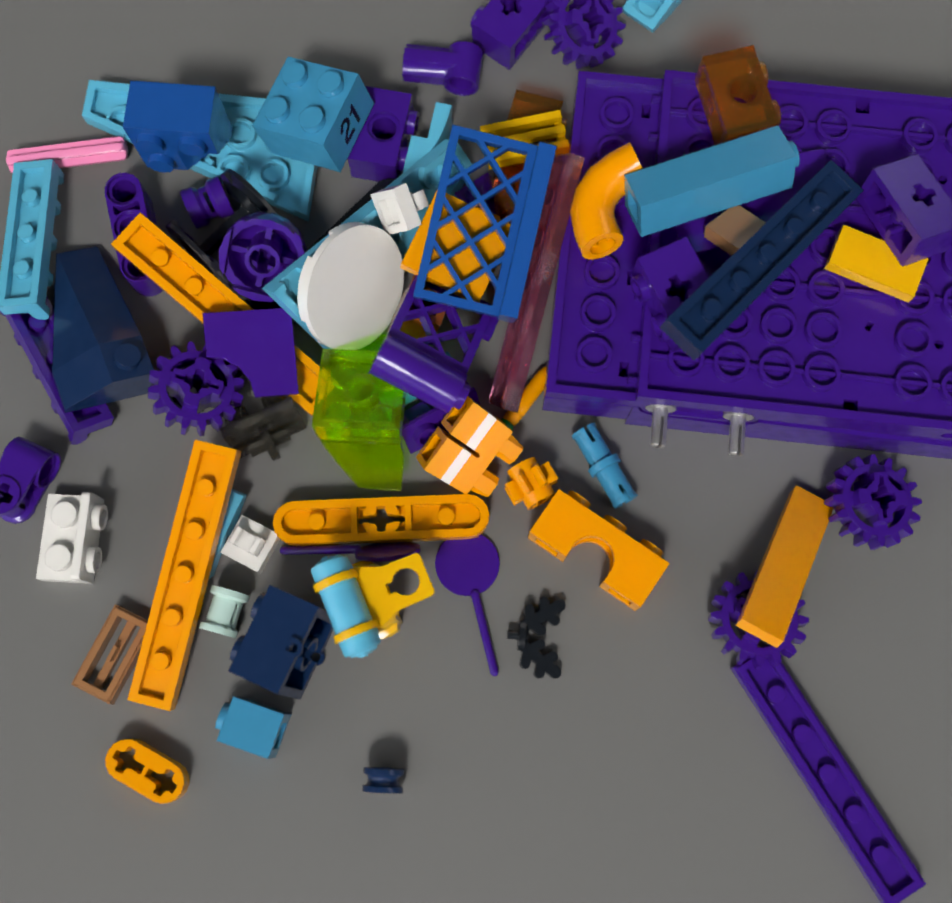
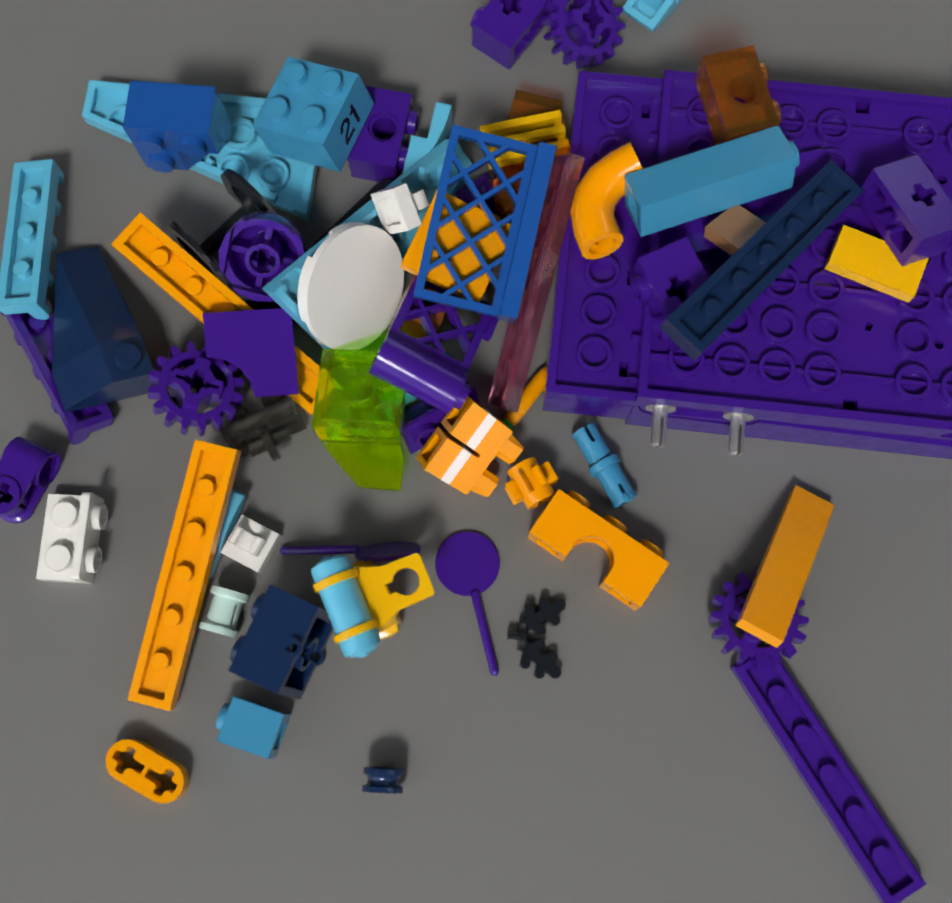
bright pink axle [6,136,128,173] -> none
medium nougat tile [71,604,148,704] -> none
dark purple beam [105,172,163,297] -> none
dark purple wheel [180,176,234,229] -> none
light orange piece [273,494,489,546] -> none
dark purple piece [402,41,483,96] -> none
dark purple gear [824,454,922,550] -> none

